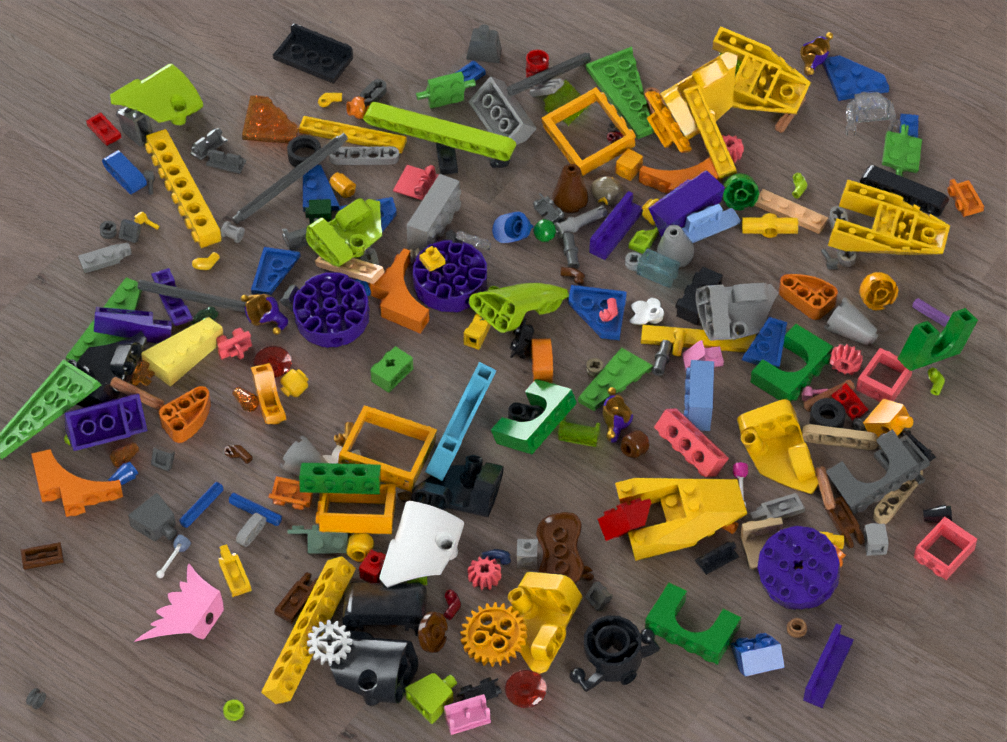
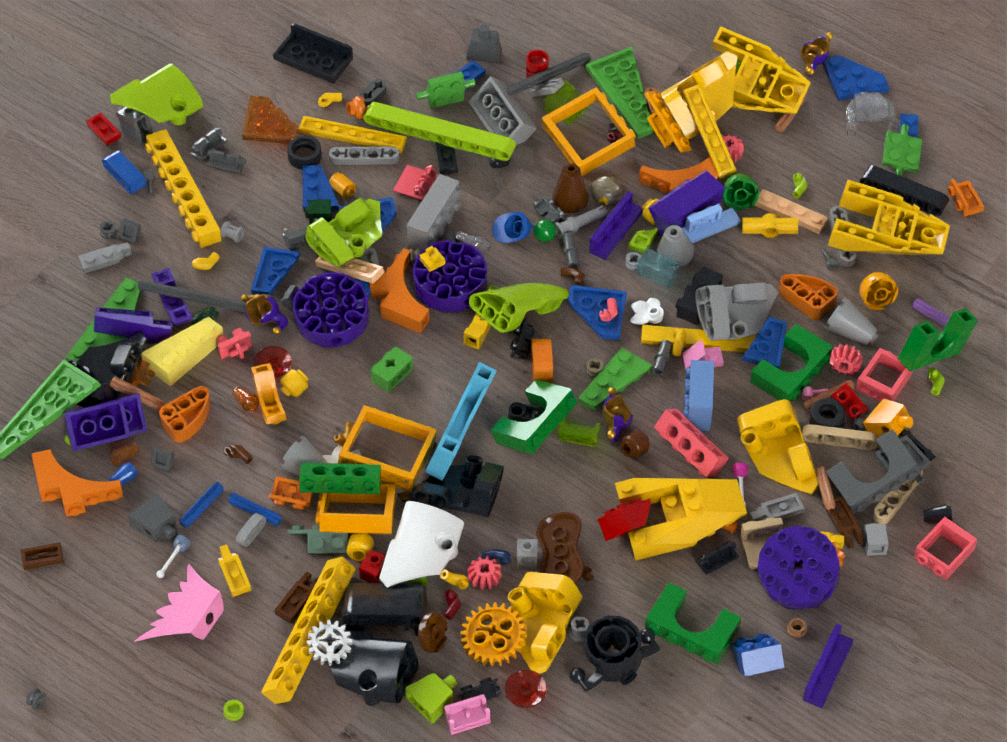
yellow hand [134,212,160,230] -> none
dark grey piece [232,133,348,224] -> none
dark grey tile [585,582,613,611] -> none
light orange brick [616,148,643,181] -> none
none -> yellow arm [440,570,469,589]
none -> light grey bush [569,617,589,643]

